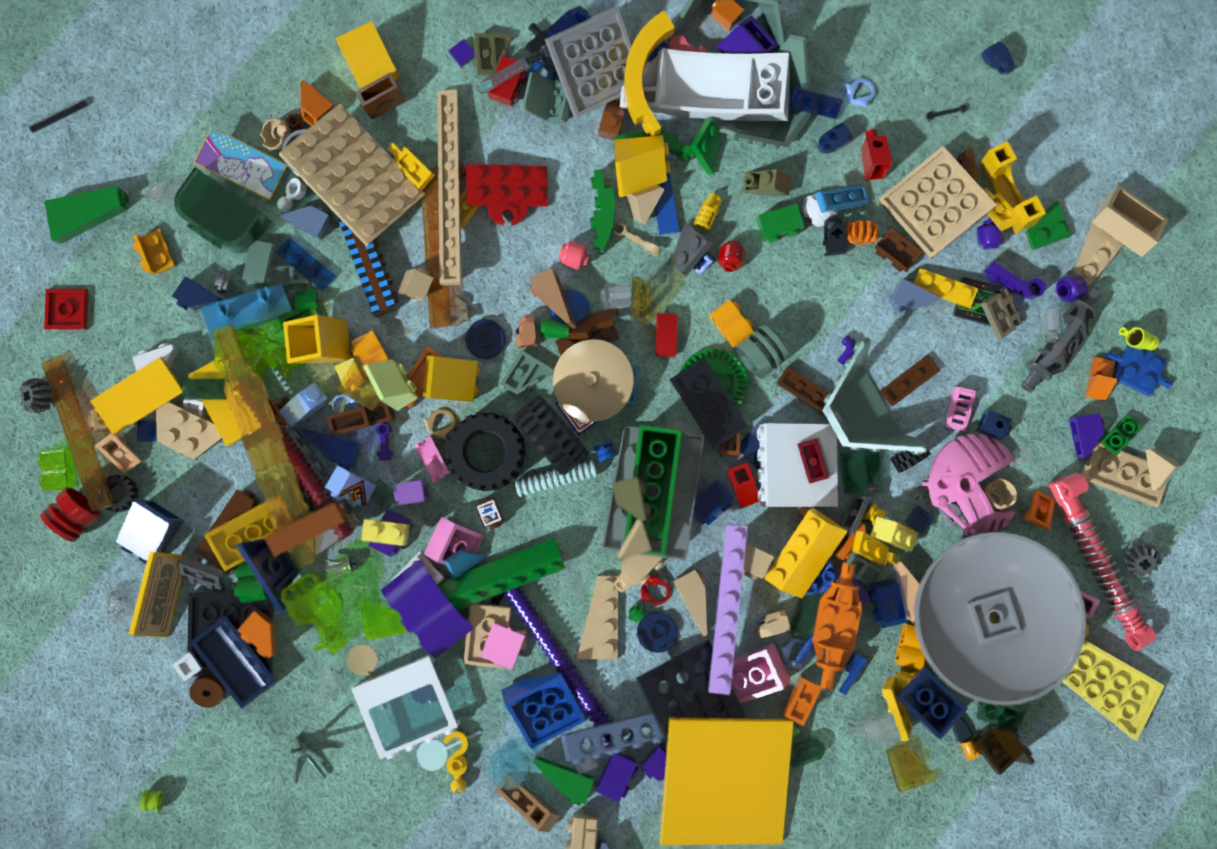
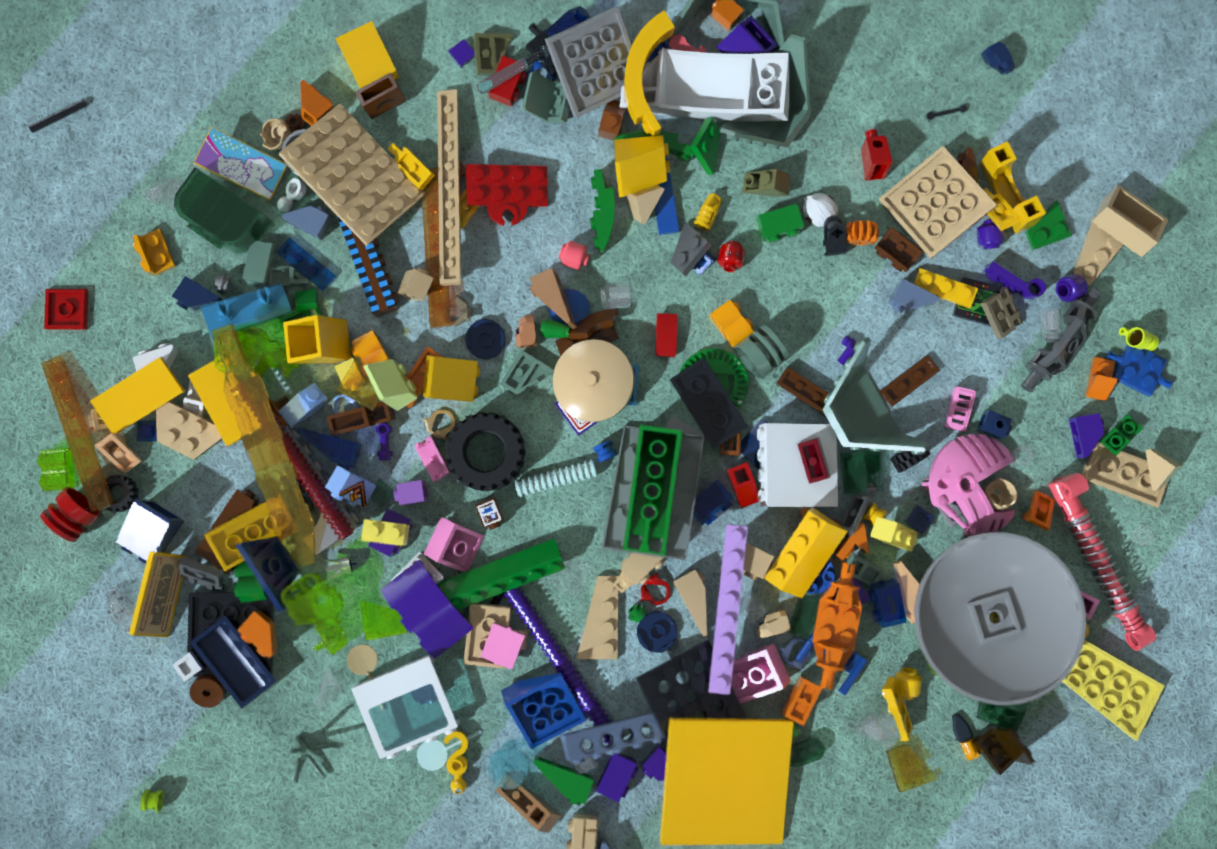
dark grey gear [19,378,53,413] -> none
green slope [44,186,129,244] -> none
clear green plate [182,379,227,400] -> none
dark orange slope [265,500,348,557] -> none
dark azure tile [445,550,485,579] -> none
black tyre [513,396,588,475] -> none
olive slope [612,478,651,521] -> none
tan piece [613,223,660,257] -> none
tan slope [617,519,651,559] -> none
clear yellow tile [630,277,651,325] -> none
clear blue tile [788,87,843,119] -> none
dark azure tile [815,184,870,213] -> none
dark blue rock [818,122,853,154] -> none
light blue piece [845,78,875,108] -> none
yellow hinge [852,531,898,566] -> none
light orange brick [894,623,928,670] -> none
dark blue slope [896,666,968,740] -> none
dark grey gear [1123,541,1162,578] -> none

